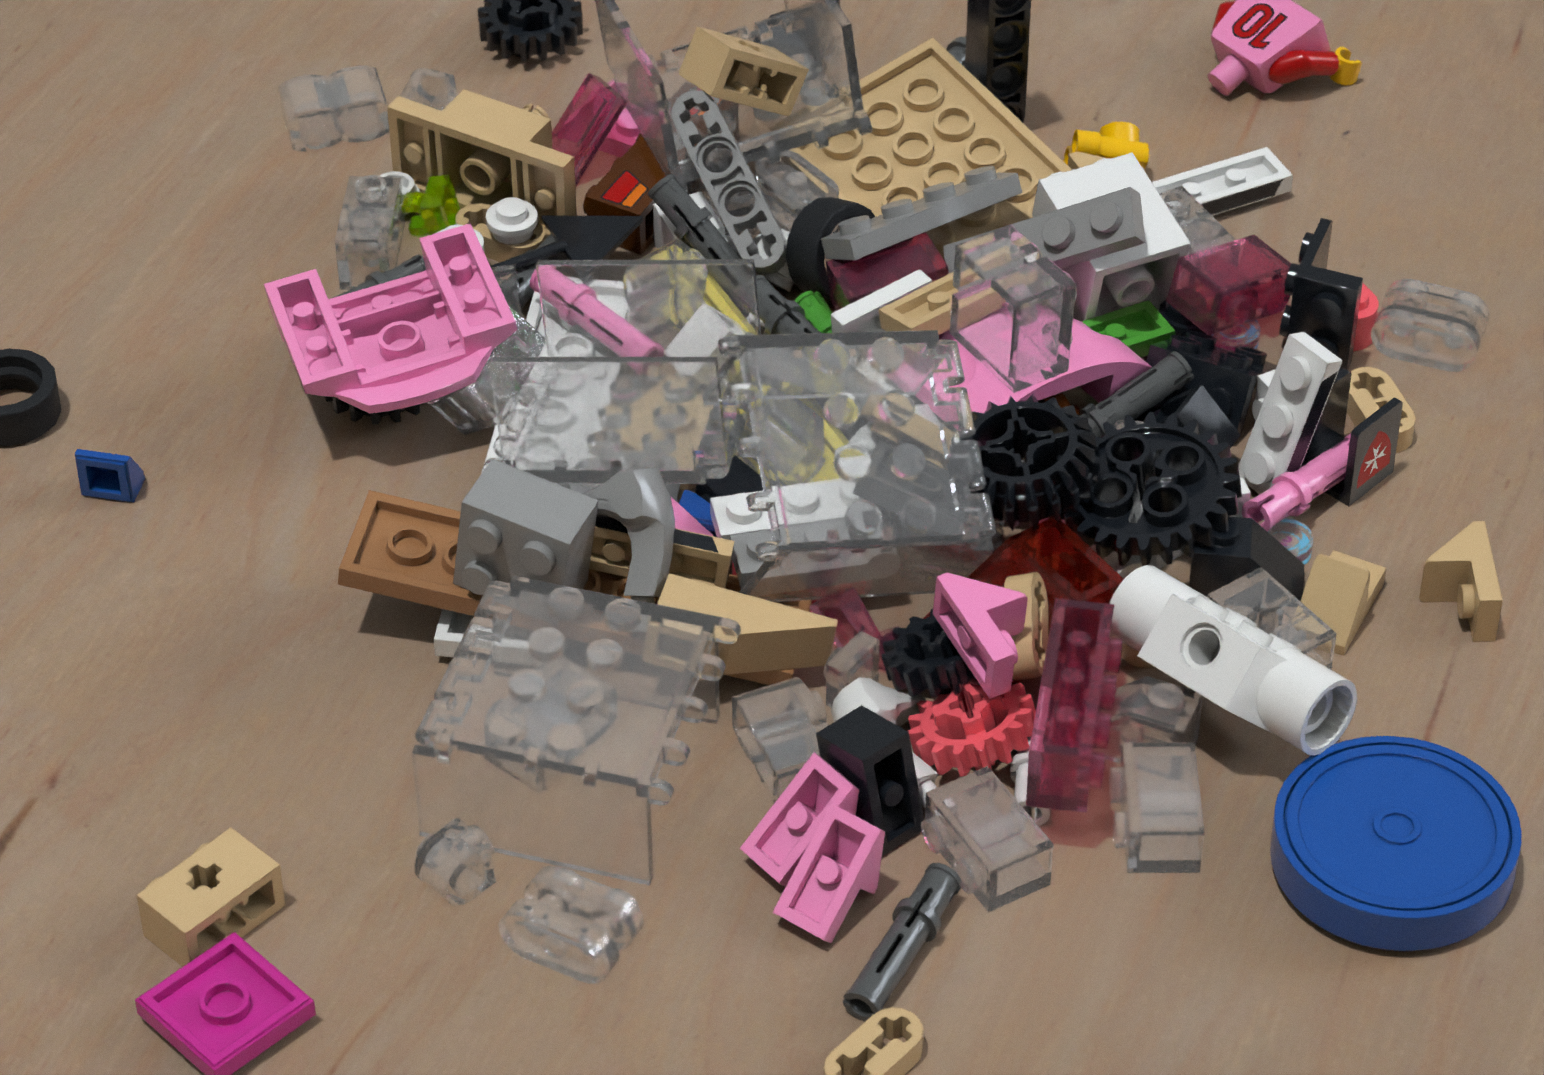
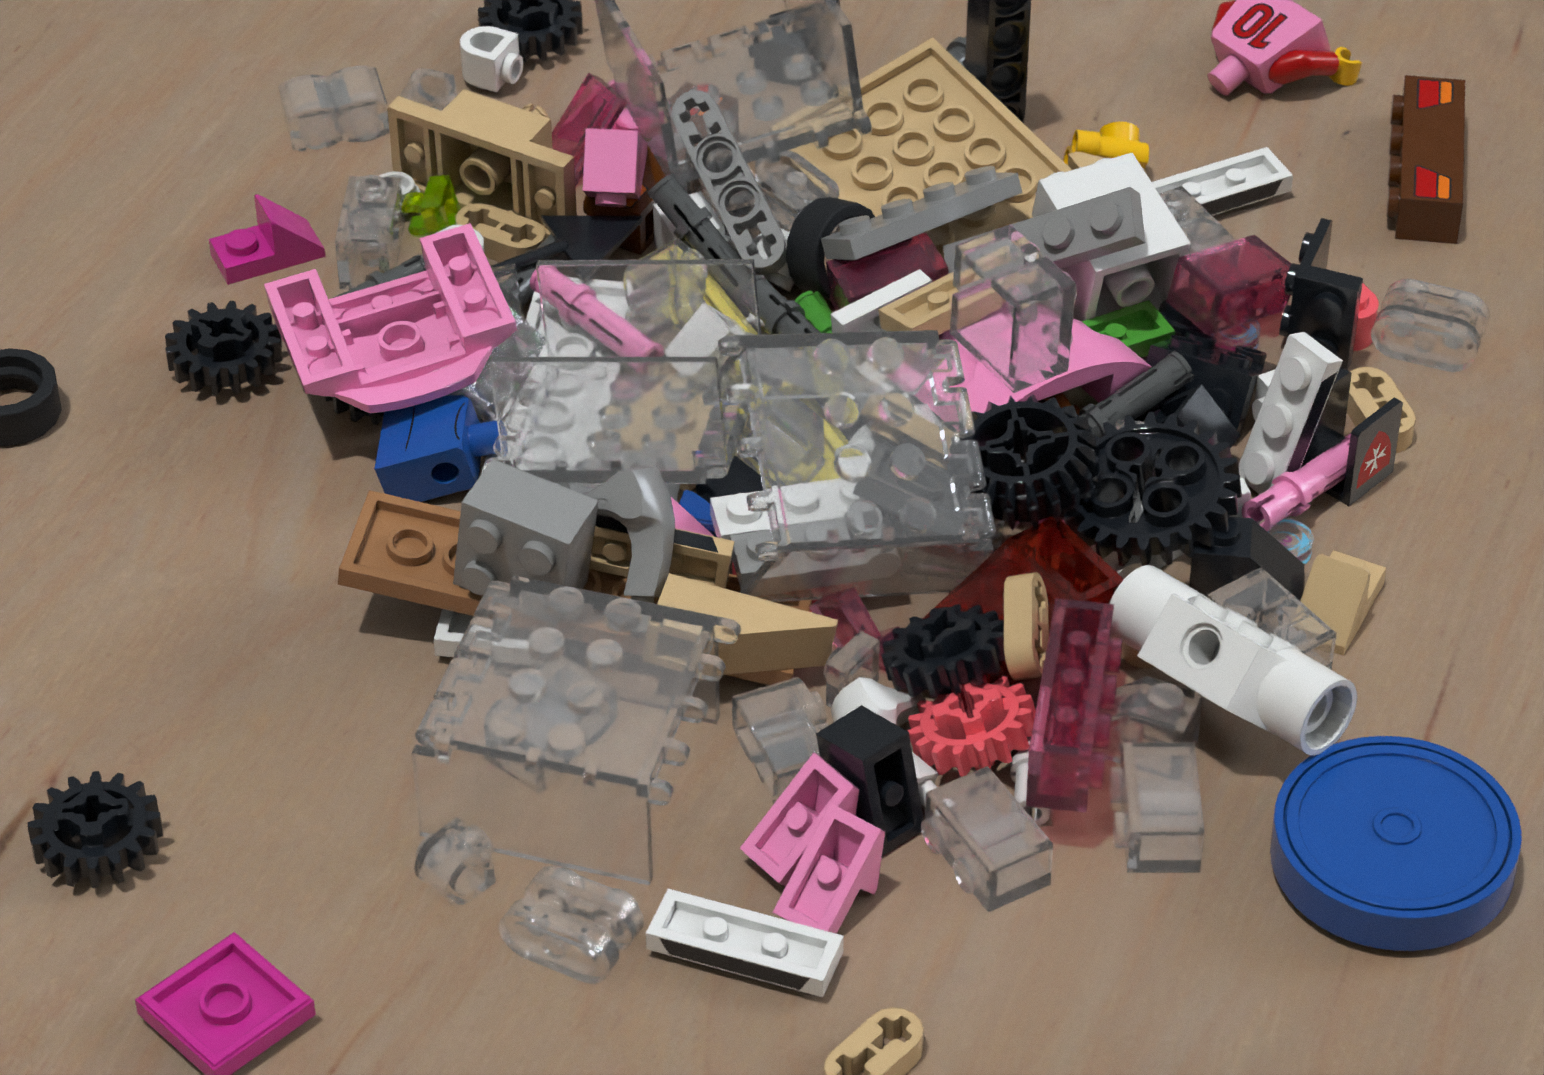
blue slope [74,449,145,502] -> none
tan brick [136,827,286,967] -> none
white plate [486,197,538,244] -> none
tan brick [678,26,809,117] -> none
dark grey pin [843,863,962,1021] -> none
bright pink slope [933,573,1028,699] -> none
tan slope [1419,521,1503,642] -> none
none -> black gear [27,771,163,888]
none -> black gear [165,301,283,395]
none -> dark pink slope [209,194,325,285]
none -> blue torso [374,395,510,502]
none -> white plate [460,26,523,92]
none -> bright pink slope [582,128,647,207]
none -> white plate [646,889,844,997]
none -> reddish brown brick [1386,75,1465,244]

